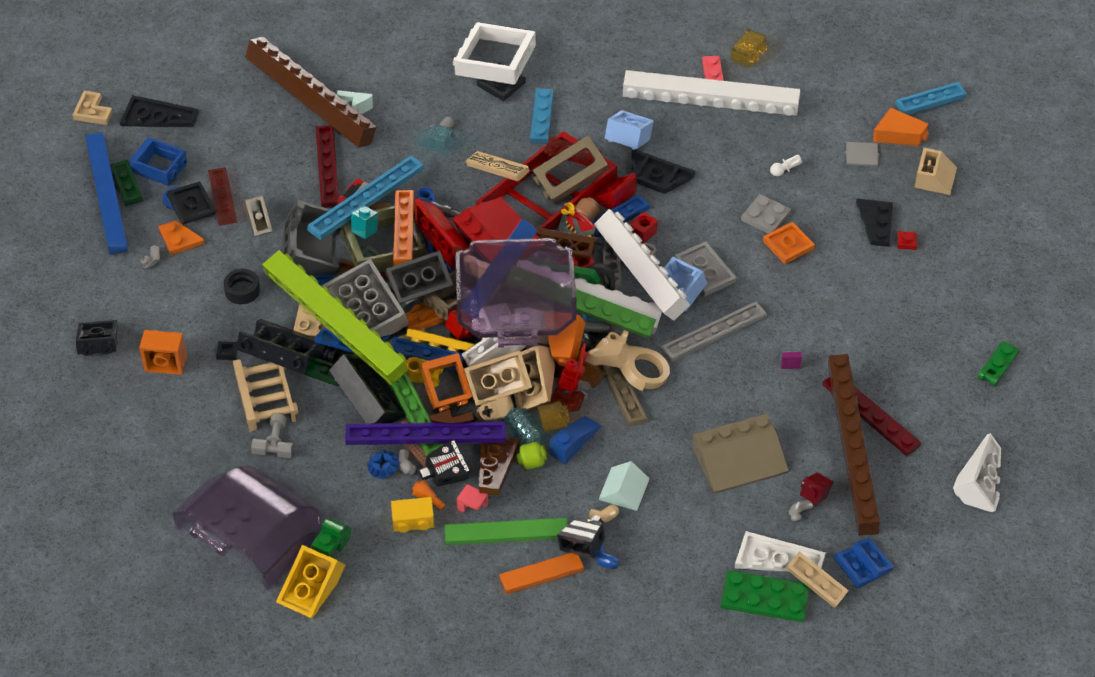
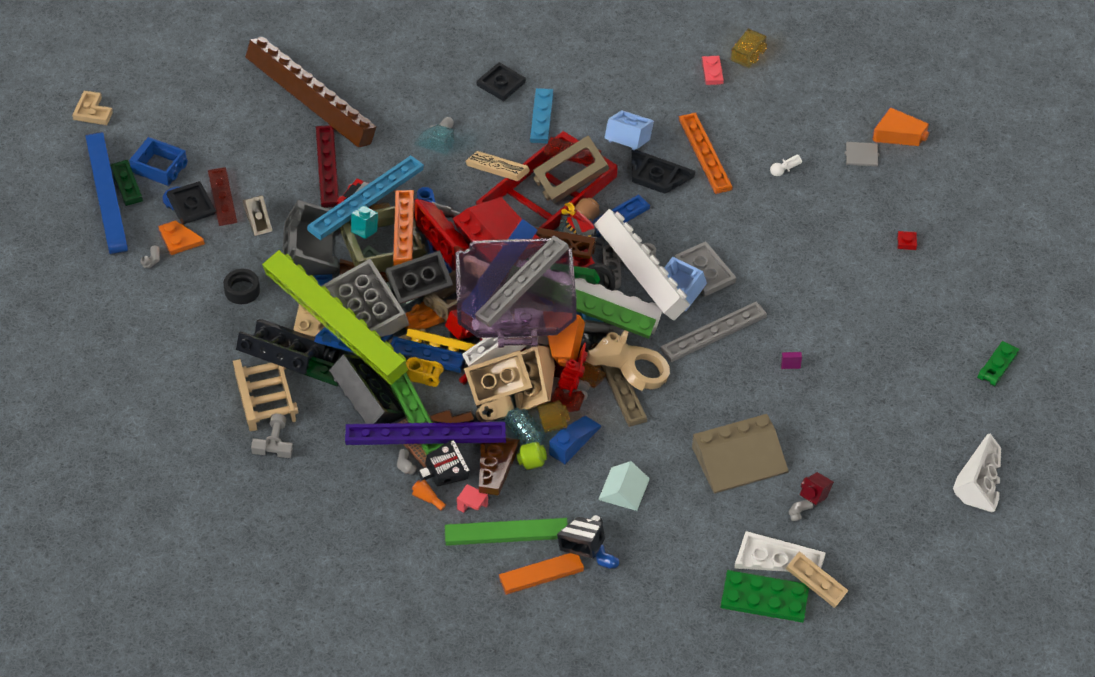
black plate [76,320,118,356] -> none
black wing [120,95,199,127] -> none
orange brick [139,330,187,375] -> none
clear purple windscreen [173,466,321,590] -> none
black tile [216,341,237,360] -> none
yellow slope [276,545,346,619] -> none
green brick [311,518,351,557] -> none
light aqua slope [337,90,373,114] -> none
blue gear [367,449,399,479] -> none
yellow brick [391,497,434,533] -> none
orange window [419,353,473,412] -> none
white window [453,23,536,85] -> none
tan arm [589,504,619,523] -> none
red slope [591,173,636,210] -> none
white brick [623,70,800,116] -> none
red brick [629,212,658,243] -> none
light grey plate [741,194,791,234] -> none
orange plate [763,221,815,265] -> none
dark red plate [822,377,921,457] -> none
reddish brown brick [828,354,880,536] -> none
blue slope [834,538,894,588] -> none
black wing [856,199,893,247] -> none
dark azure plate [895,82,967,115] -> none
tan slope [914,148,957,195] -> none
none -> light grey plate [475,236,569,327]
none -> orange tile [679,113,733,194]

